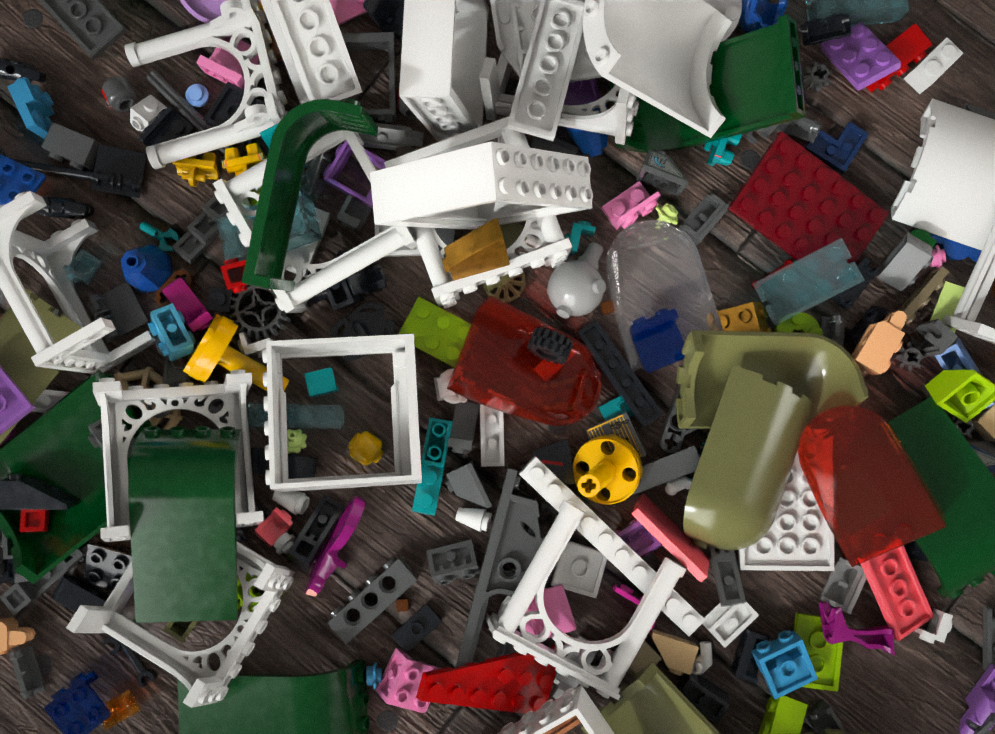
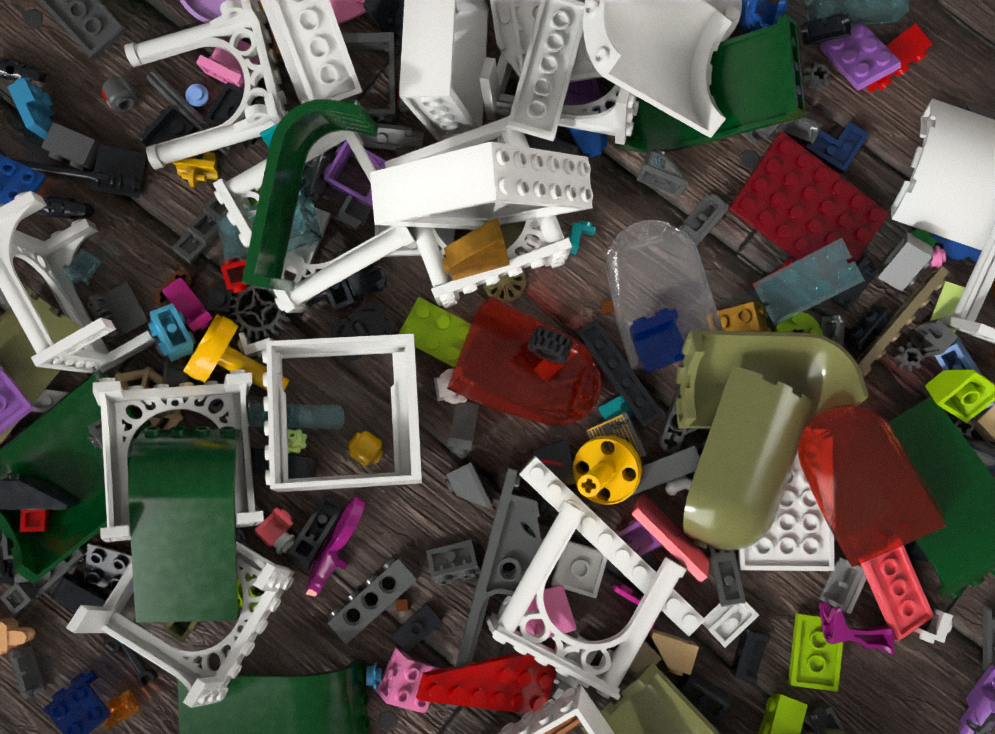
blue cone [121,244,174,294] -> none
white bracket [130,94,167,132] -> none
teal bar [140,221,181,253] -> none
yellow hips [222,143,267,176] -> none
white cone [272,491,310,515] -> none
teal panel [304,368,339,398] -> none
teal slope [412,418,453,516] -> none
white cone [456,507,492,532] -> none
white plate [480,396,505,467] -> none
light grey piece [547,242,606,318] -> none
bright pink bracket [601,181,661,231] -> none
yellowish green plant [655,203,679,227] -> none
white arm [691,641,713,675] -> none
teal hips [704,134,742,166] -> none
dark azure plate [752,631,818,699] -> none
light nougat hinge [851,310,907,375] -> none
white piece [903,38,963,94] -> none

